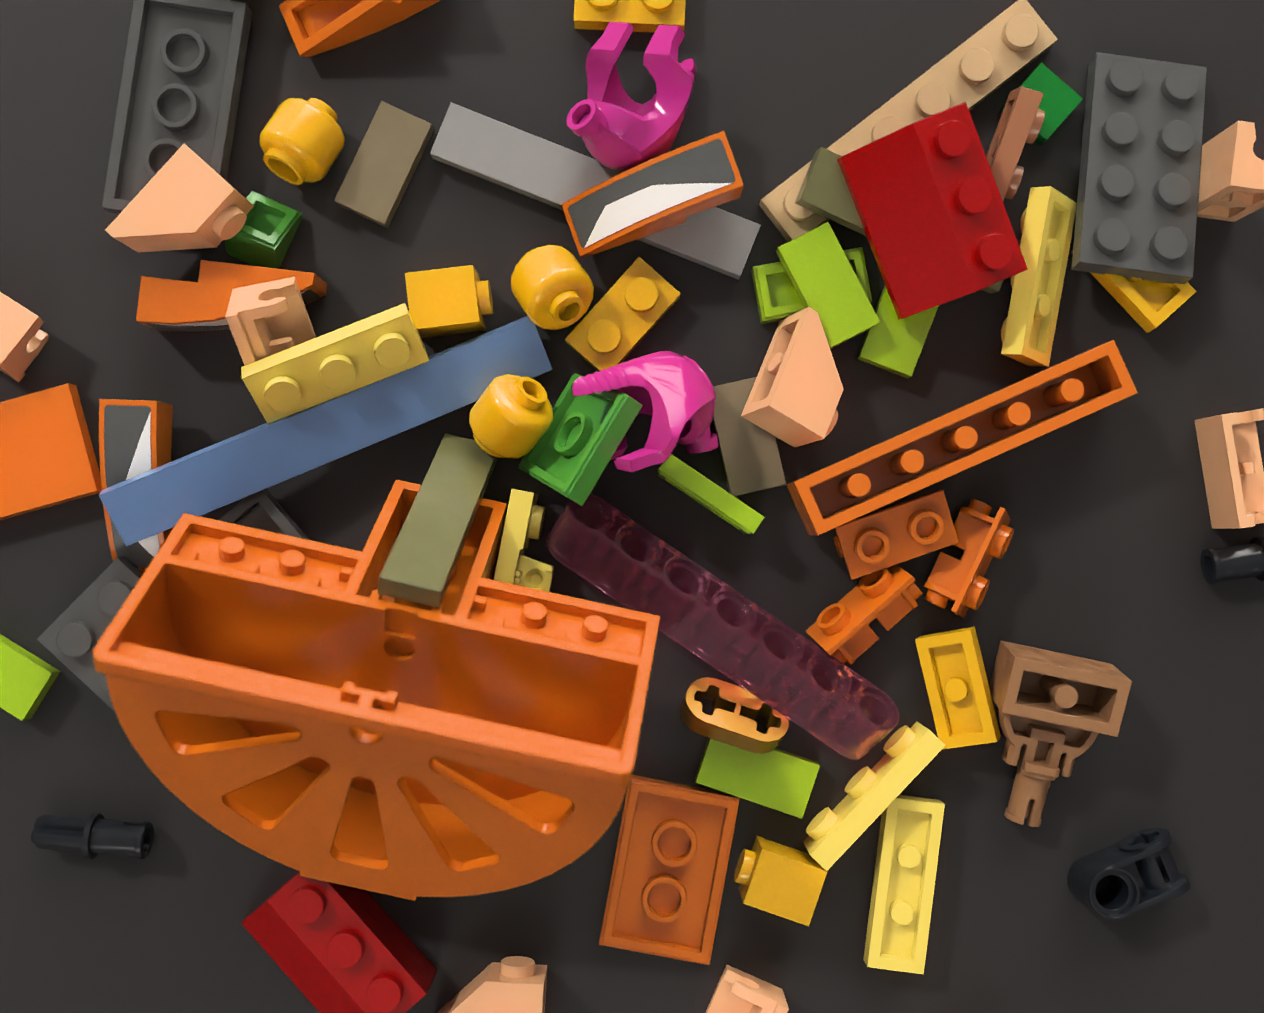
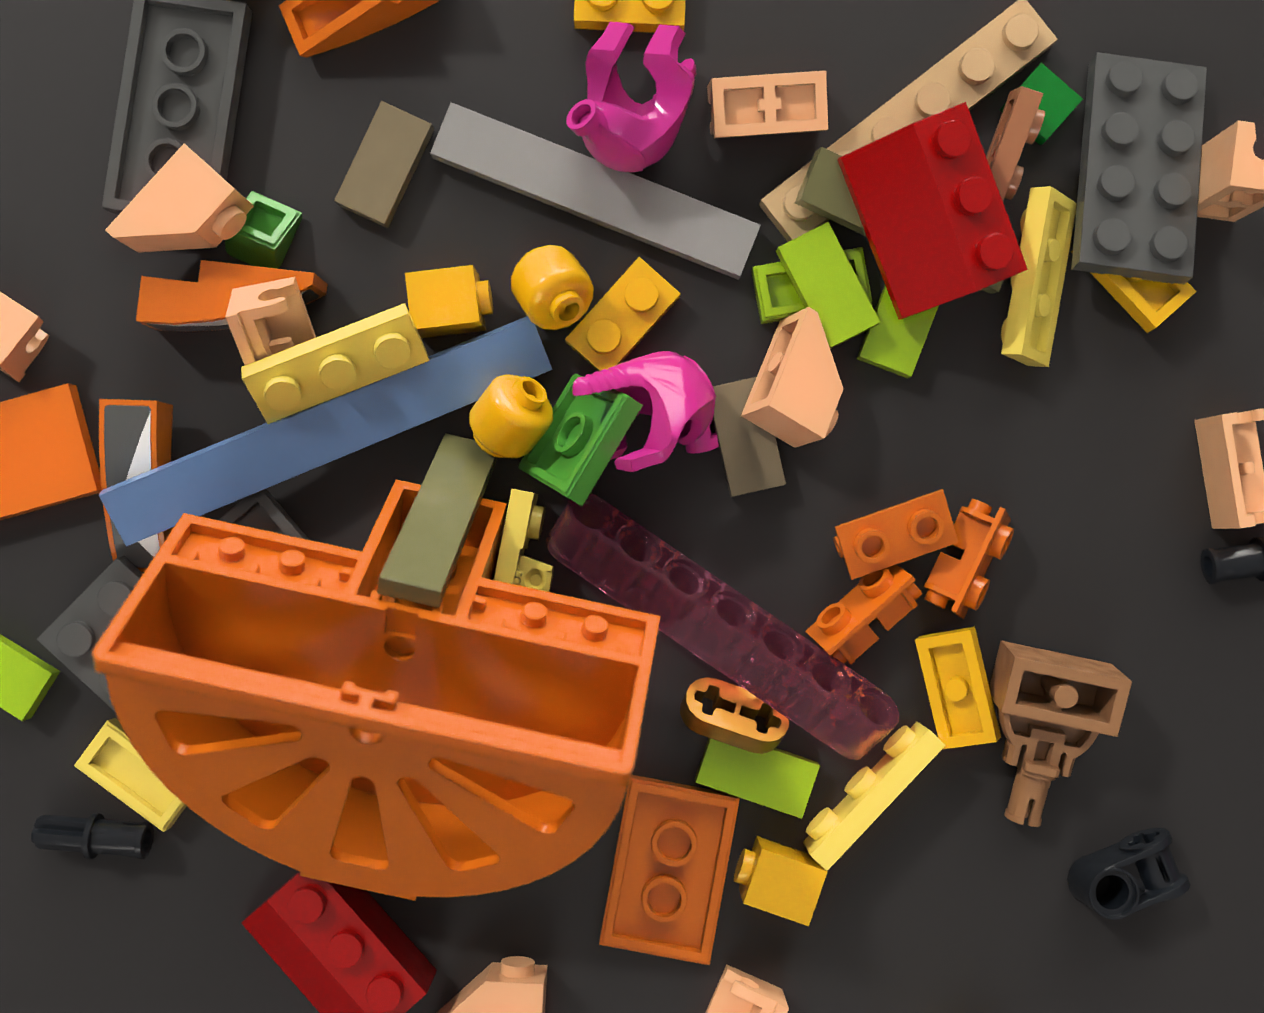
yellow head [259,98,345,185] -> none
slope [561,131,744,259] -> none
lime tile [658,454,765,534] -> none
orange brick [786,340,1138,536] -> none
light yellow plate [863,794,945,975] -> none
none -> light yellow tile [74,718,186,832]
none -> light nougat hinge [707,70,828,138]

